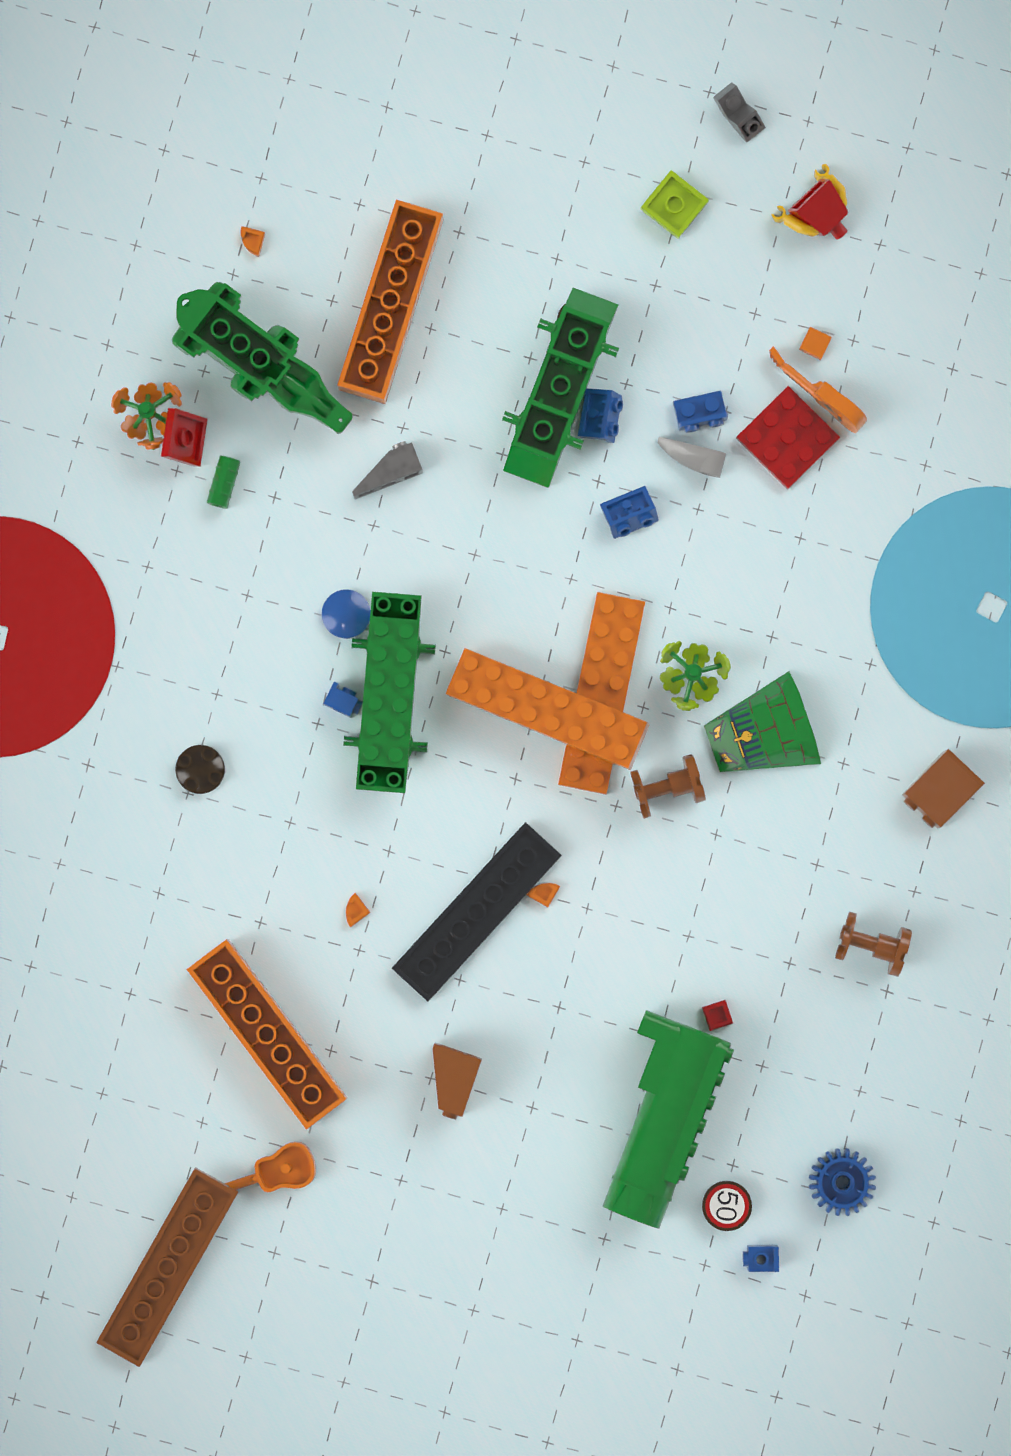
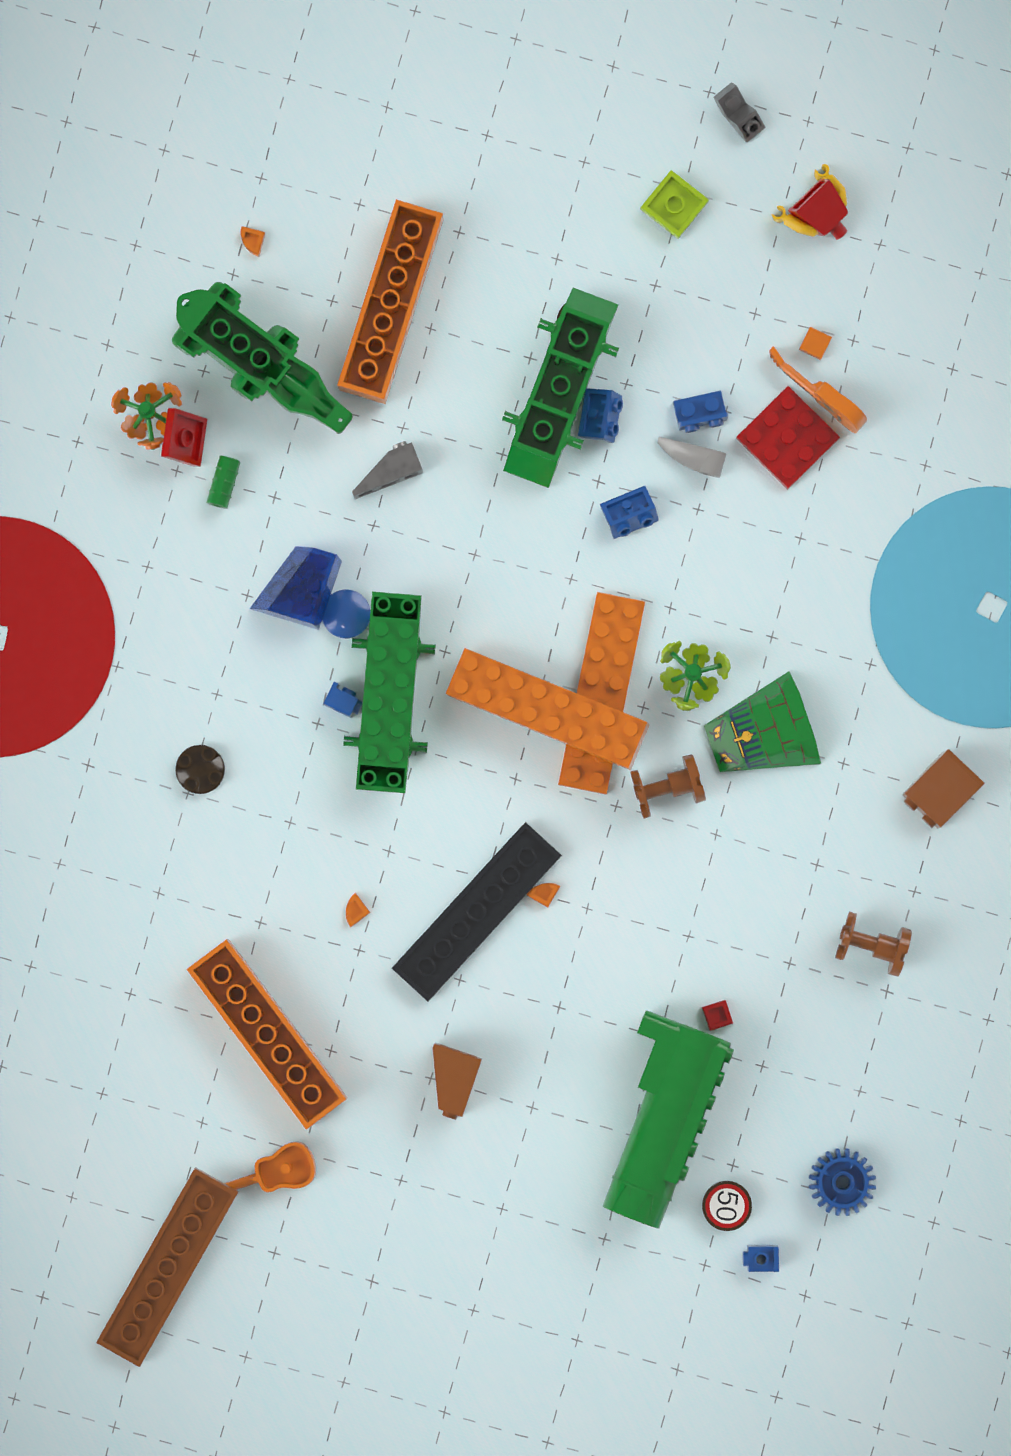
none -> clear blue wedge [249,546,342,630]

